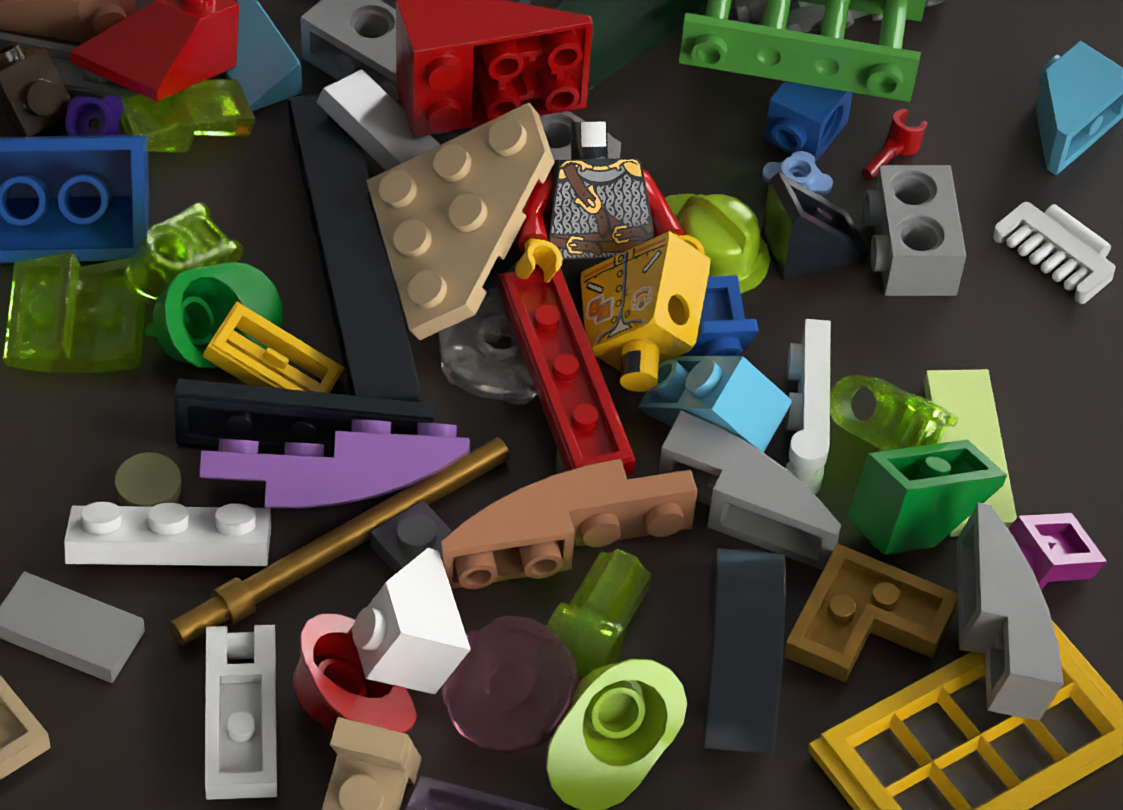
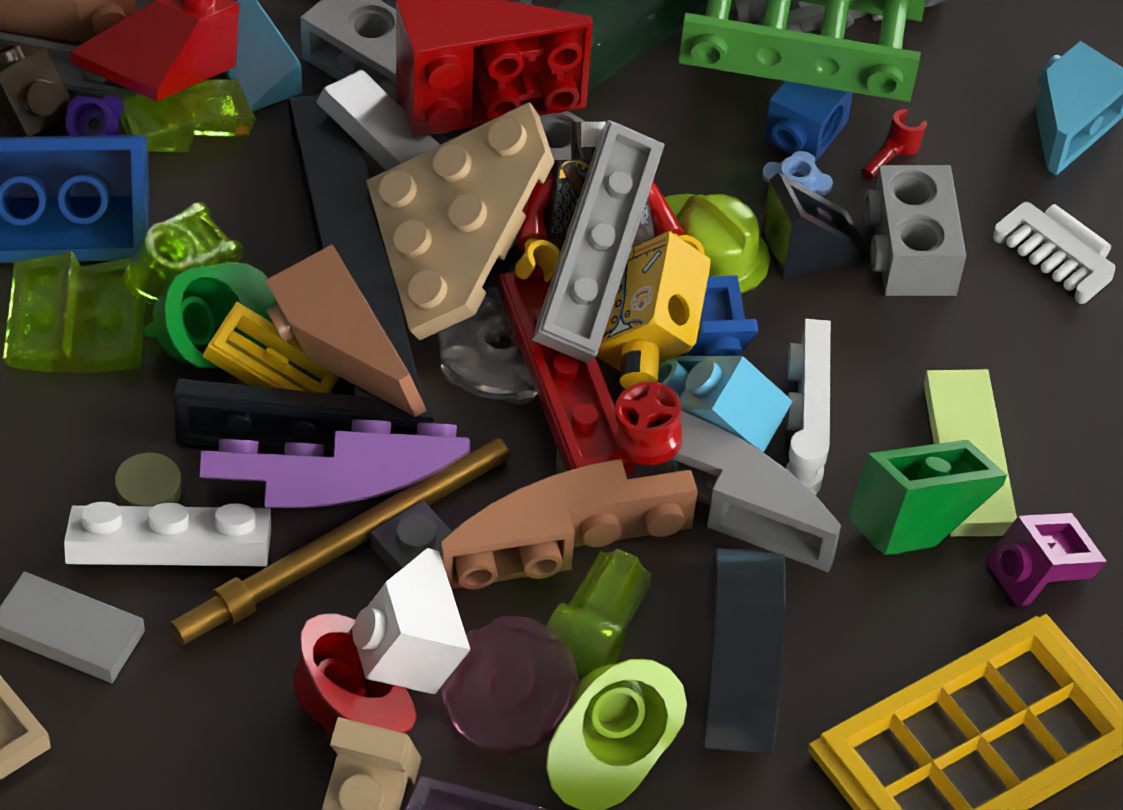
white plate [205,625,277,800] -> none
pearl gold plate [783,543,958,683] -> none
clear neon green piece [830,375,959,451] -> none
light grey slope [956,503,1064,720] -> none
none -> nougat slope [265,244,427,417]
none -> light grey tile [531,120,665,364]
none -> red wheel [615,382,682,465]

